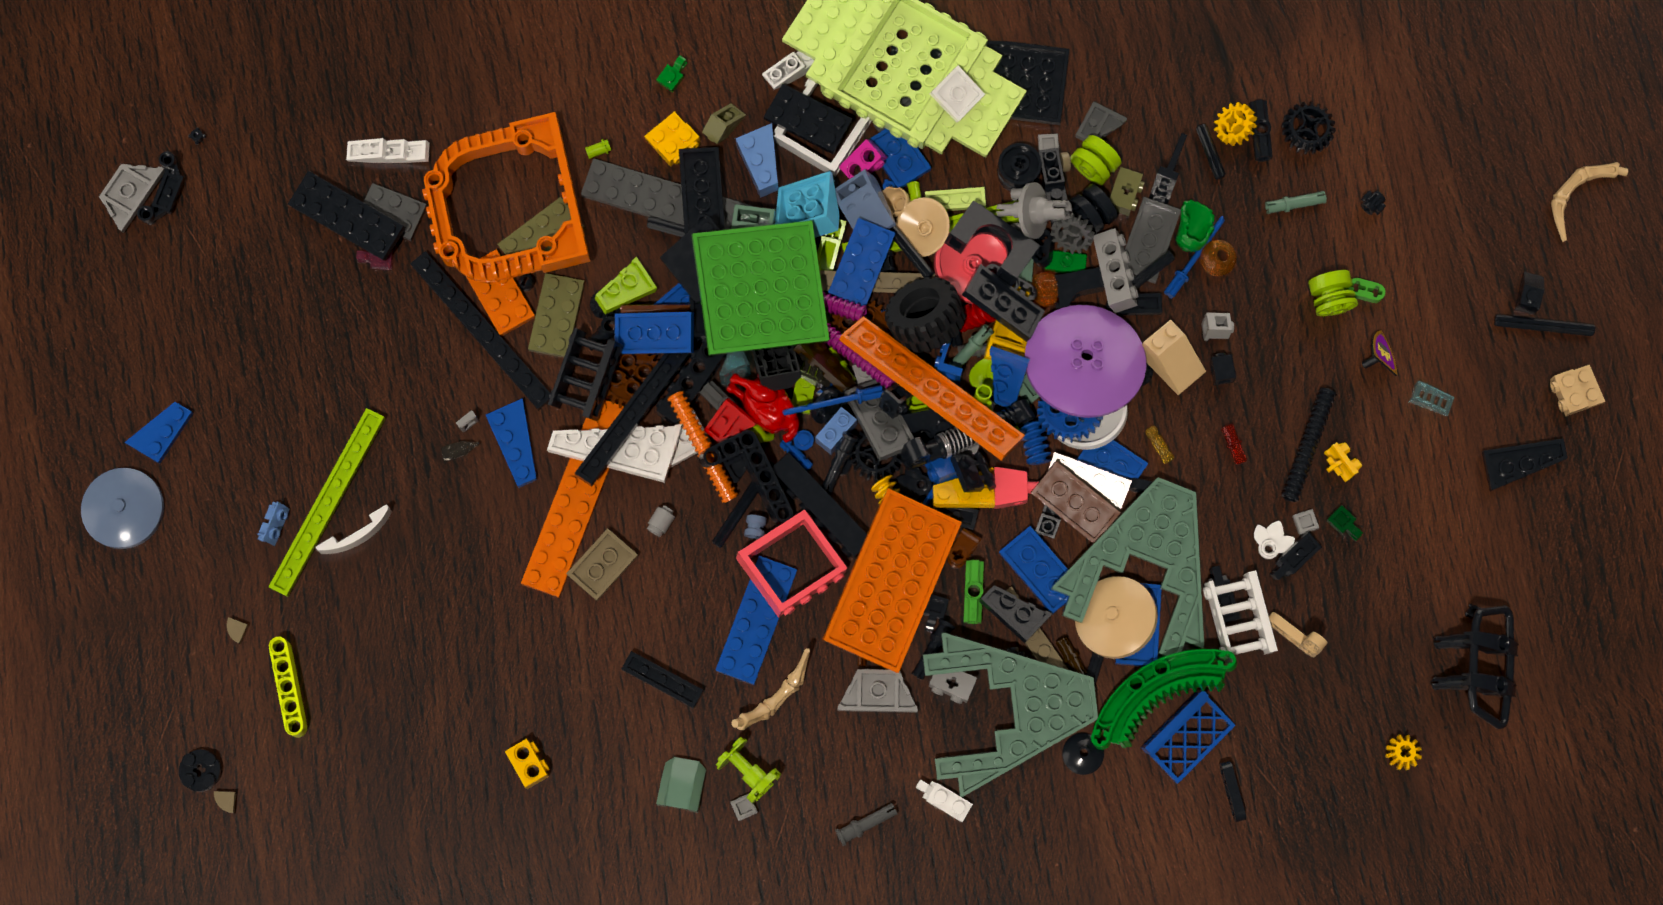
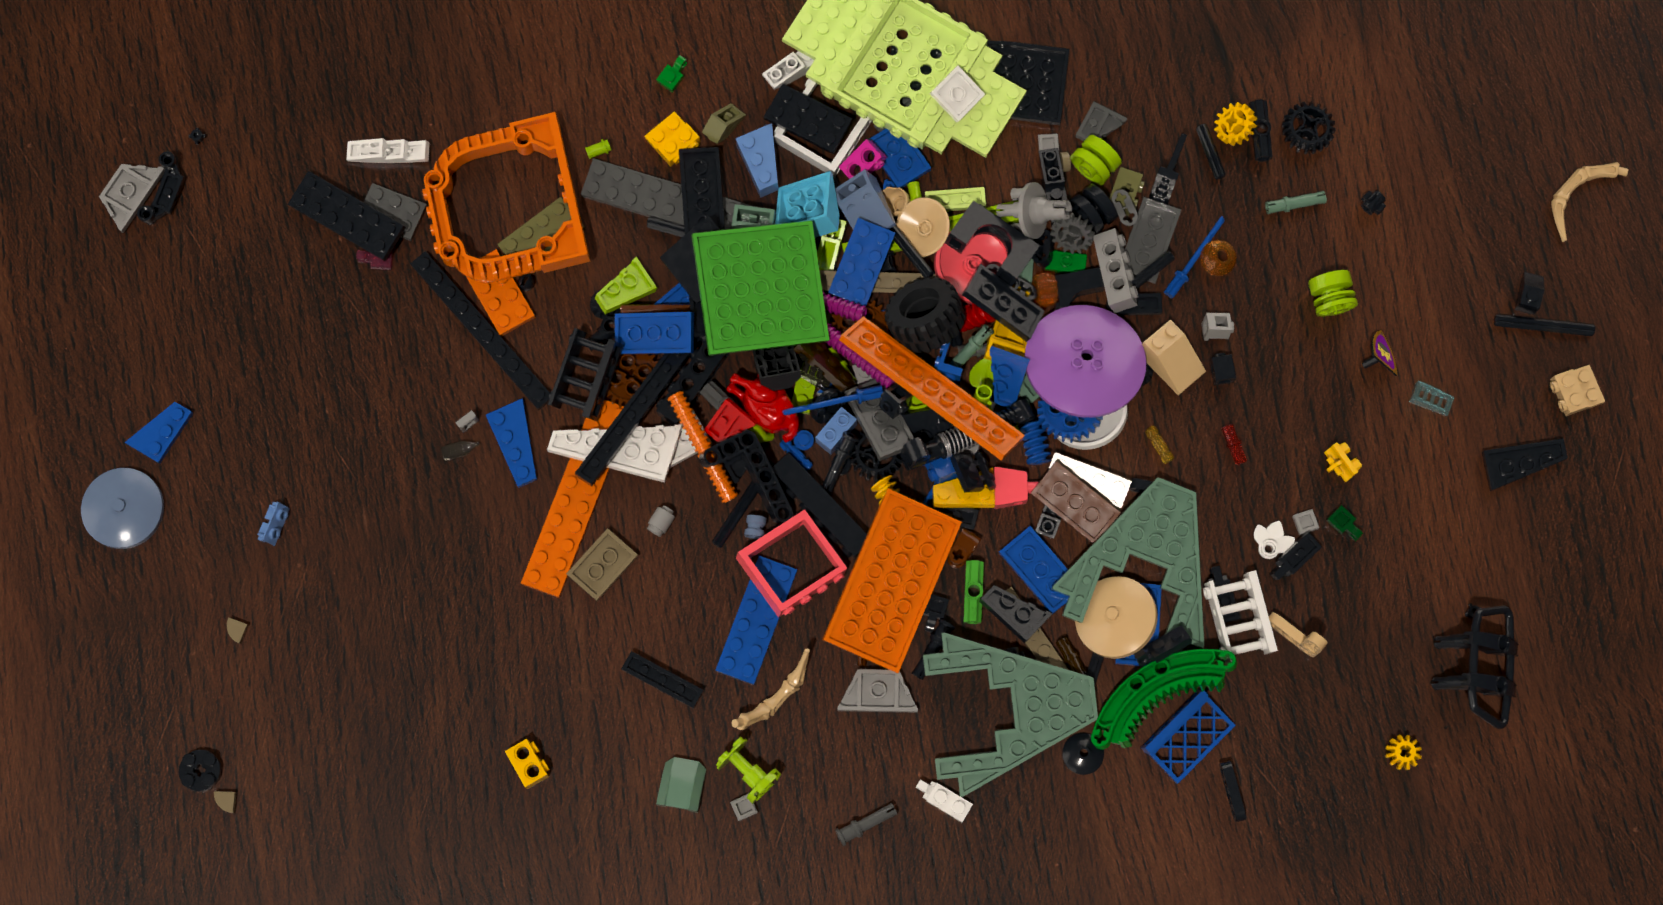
lime plate [269,408,386,597] -> none
neon yellow beam [269,637,307,738] -> none
white slope [316,504,392,554] -> none
olive plate [528,273,585,358] -> none
clear light blue slope [719,351,751,385] -> none
black plate [893,468,932,502] -> none
light grey brick [929,672,977,704] -> none
black wheel [997,143,1042,192] -> none
blue wing [1077,440,1148,479] -> none
green piece [1176,199,1215,253] -> none
black piece [1281,387,1337,502] -> none
bright green beam [1346,278,1385,303] -> none
none -> dark grey beam [1112,189,1138,226]
none -> black hinge [1134,625,1192,667]

